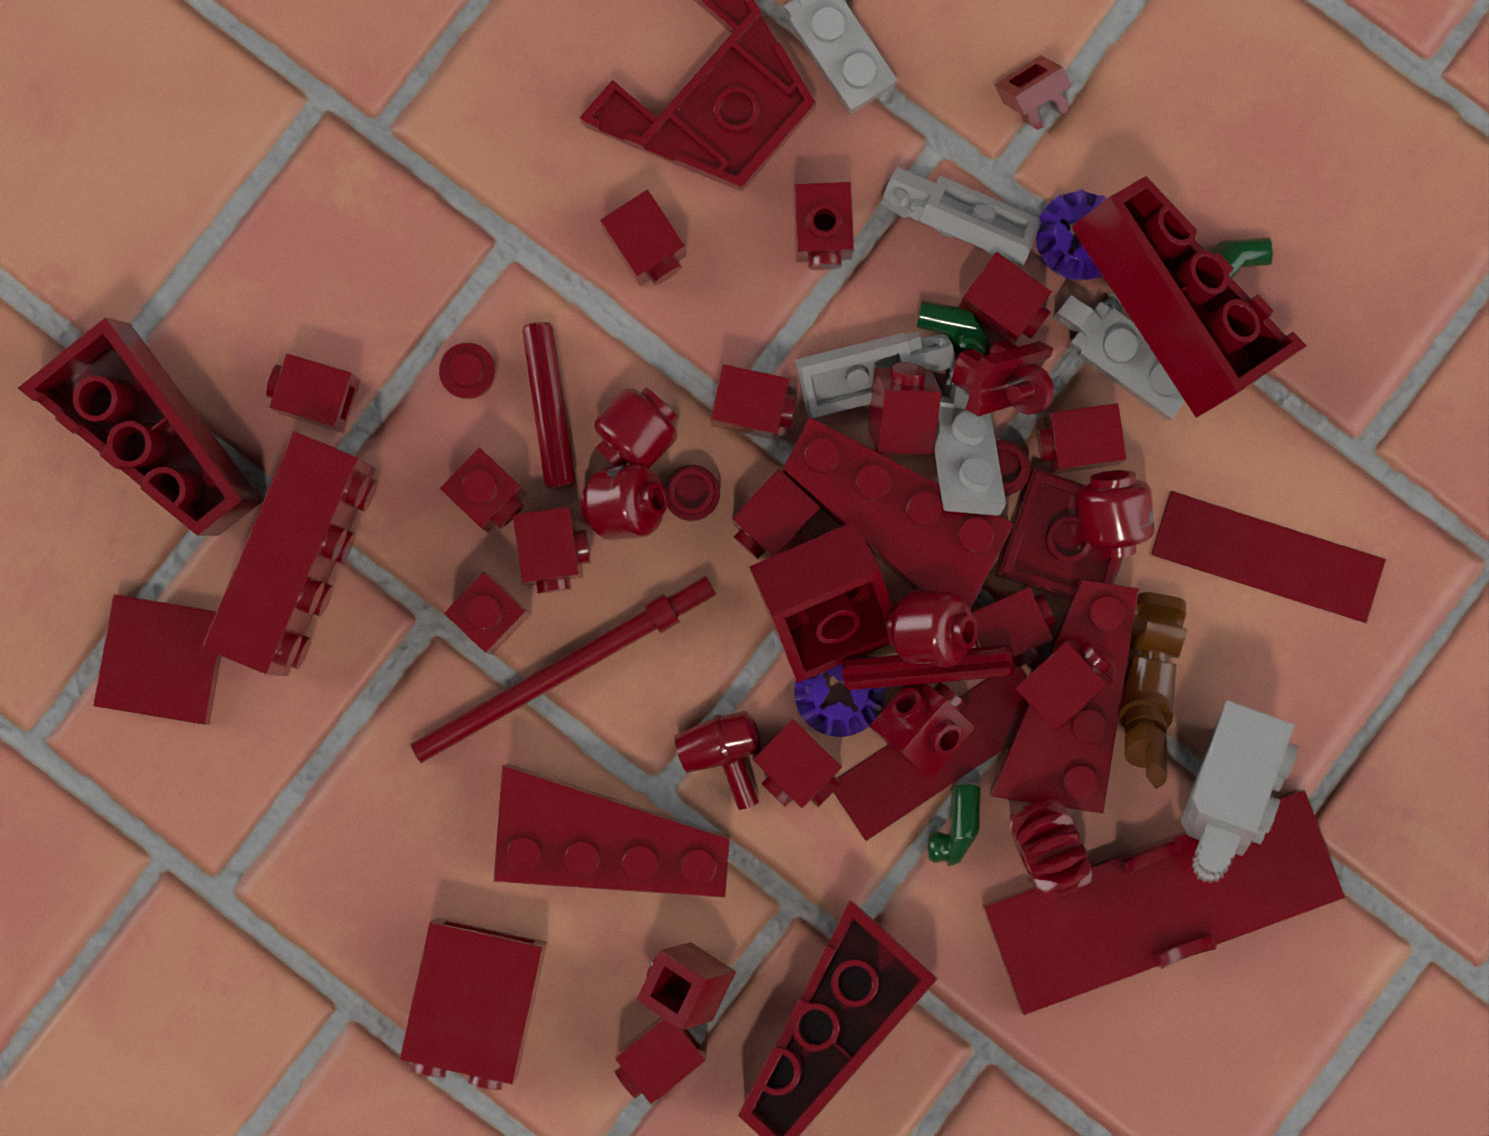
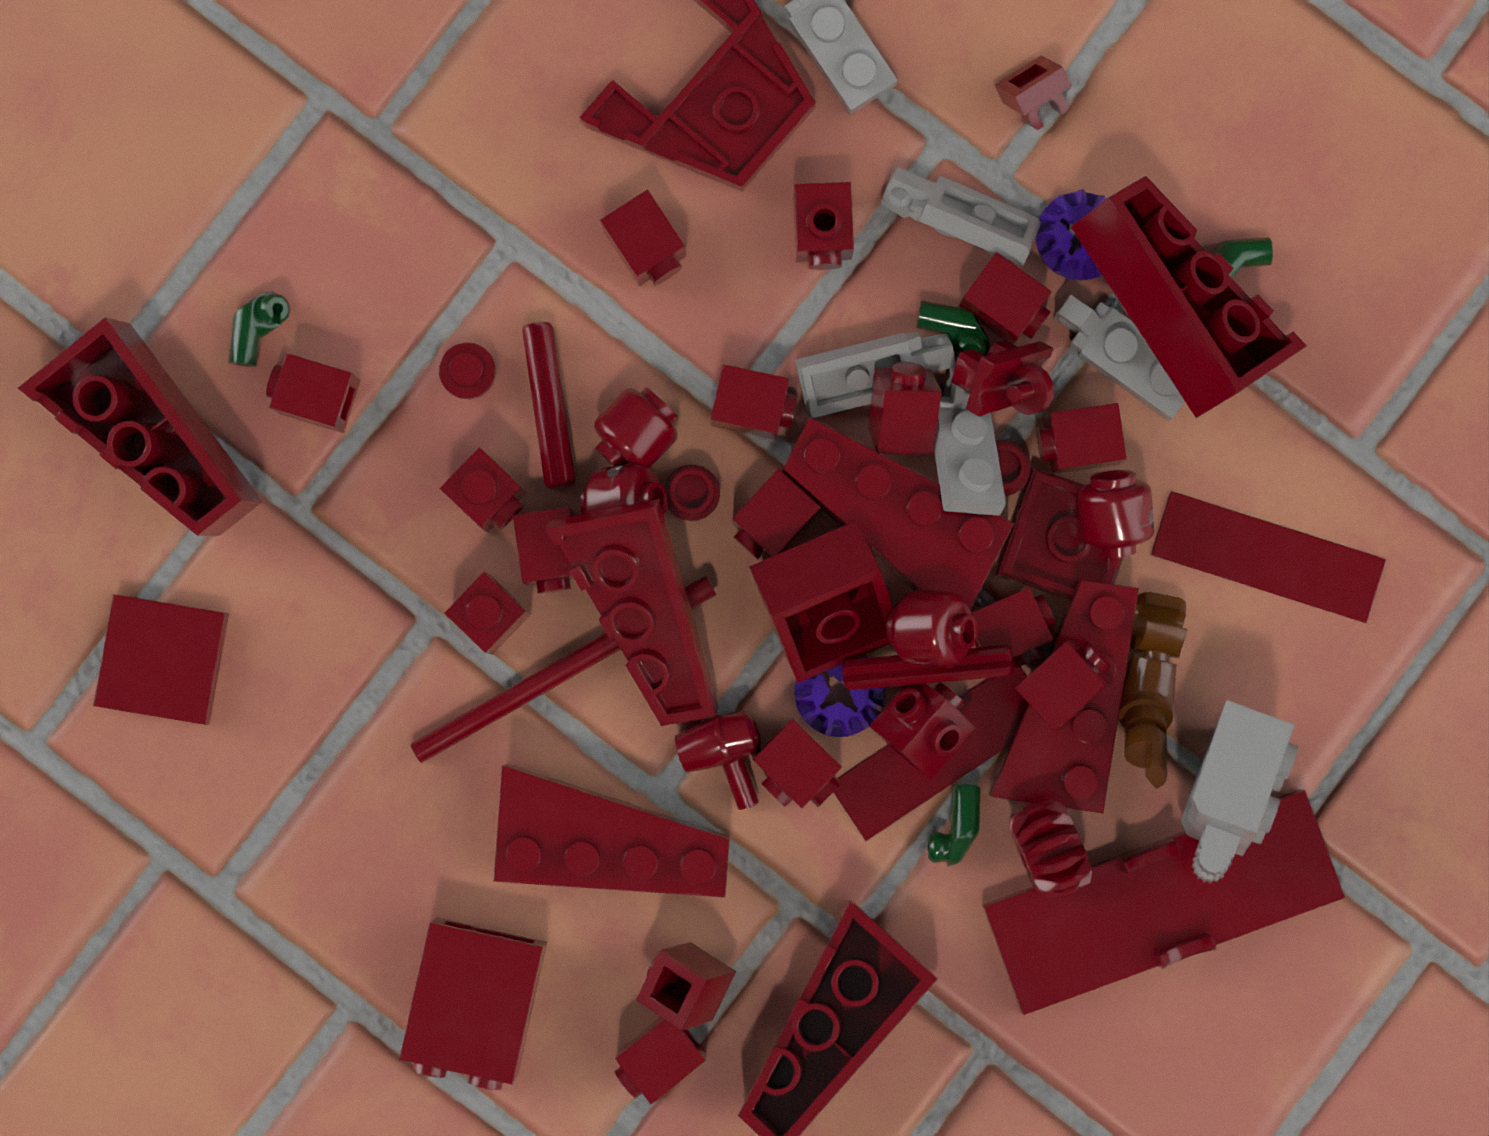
dark red brick [201,431,378,676] -> none
none -> dark green arm [228,292,290,367]
none -> dark red wing [545,499,719,726]

